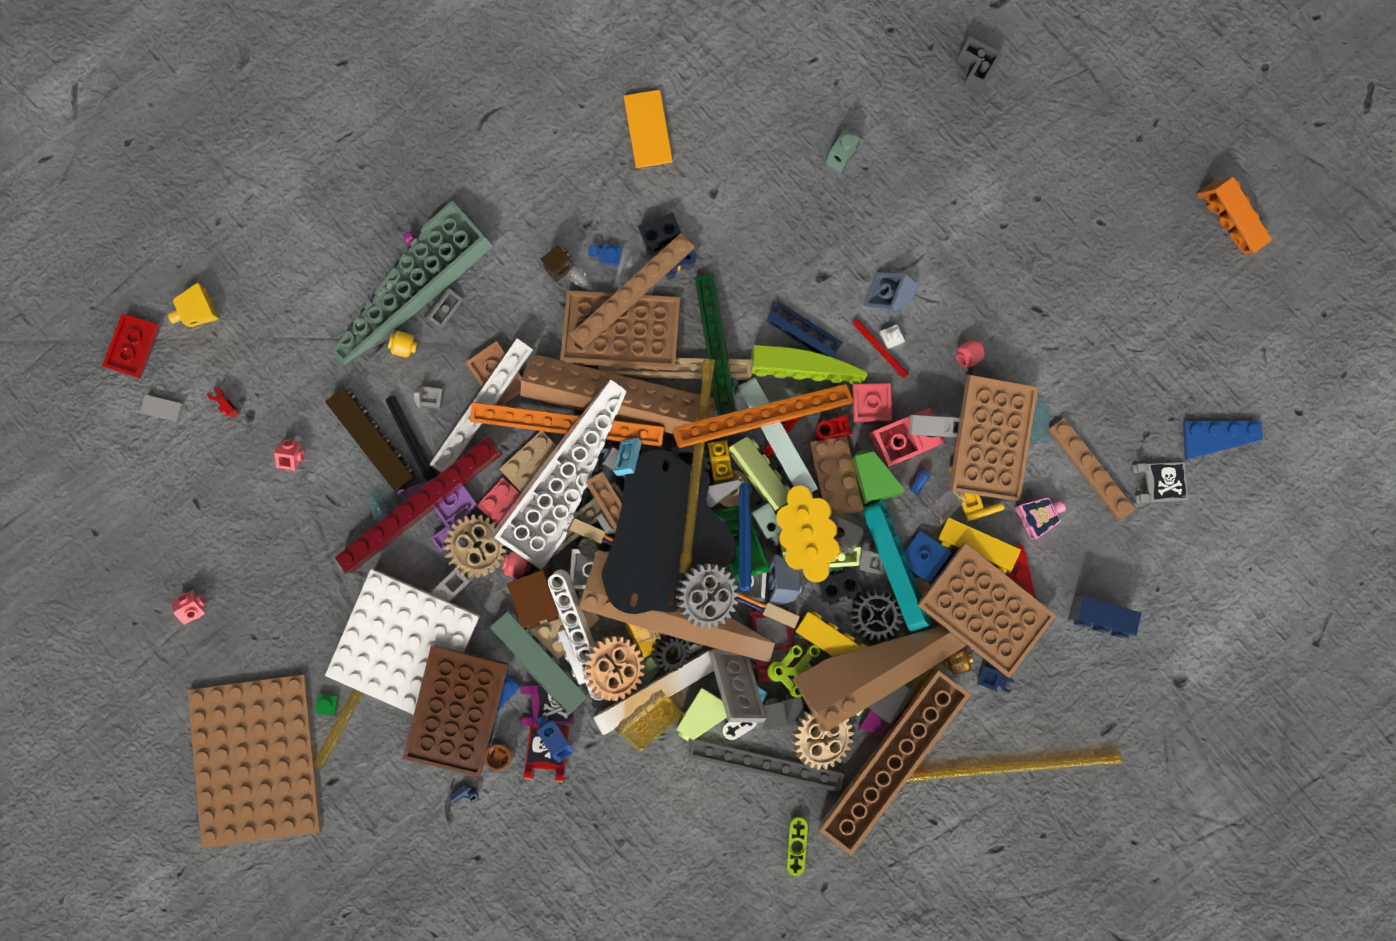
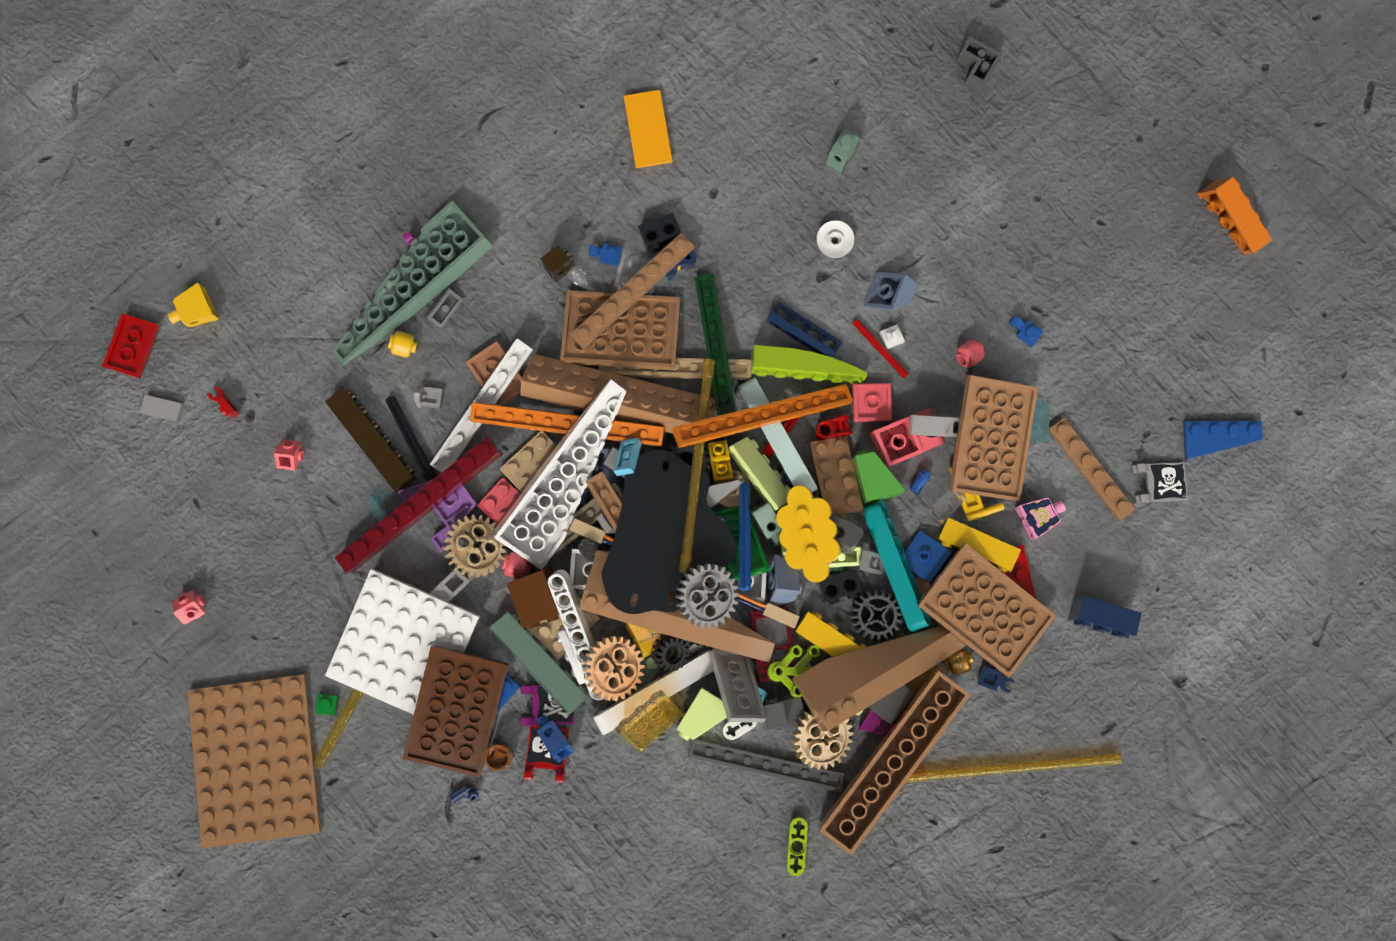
none -> white dish [817,221,854,258]
none -> blue plate [1009,316,1044,347]

